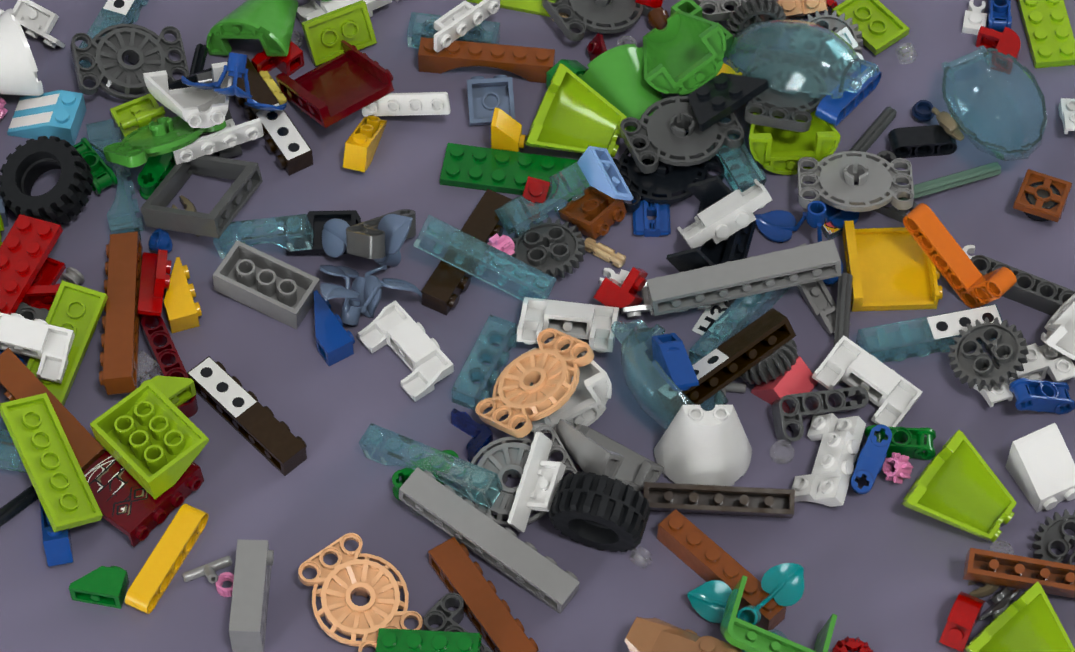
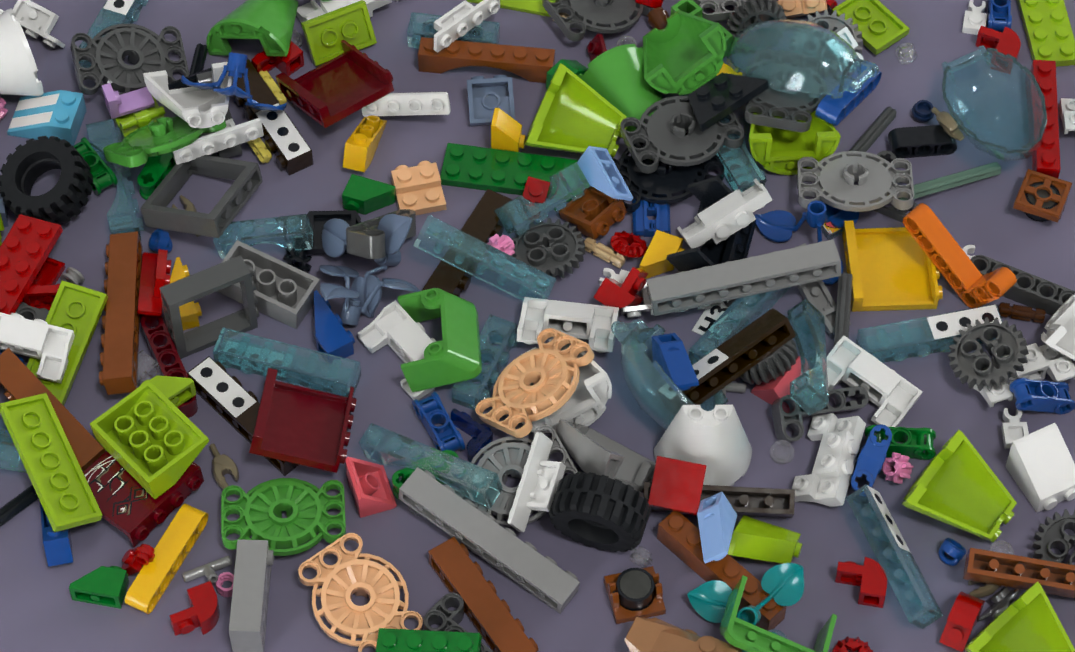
none -> lavender bracket [102,83,155,119]
none -> red plate [121,544,155,576]
none -> dark grey window [159,255,260,359]
none -> red brick [169,581,220,636]
none -> dark tan hand [209,444,239,490]
none -> clear light blue brick [213,328,361,397]
none -> bright green piece [221,478,346,556]
none -> light yellow axle [247,138,272,163]
none -> dark red panel [249,368,357,473]
none -> black gear [283,248,312,271]
none -> green slope [342,174,396,215]
none -> coral slope [345,457,397,518]
none -> light nougat plate [391,161,447,215]
none -> bright green windscreen [398,288,482,392]
none -> blue piece [412,391,465,458]
none -> piece [604,566,666,624]
none -> red gear [610,231,648,258]
none -> yellow slope [639,230,685,279]
none -> red tile [648,456,707,515]
none -> light blue slope [697,491,737,564]
none -> lime slope [728,515,803,564]
none -> clear light blue arch [788,299,829,416]
none -> red brick [835,557,887,608]
none -> clear light blue brick [846,485,943,629]
none -> blue tile [938,538,967,566]
none -> reddish brown axle [998,302,1046,323]
none -> white plate [1001,408,1029,449]
none -> red brick [1029,60,1061,178]

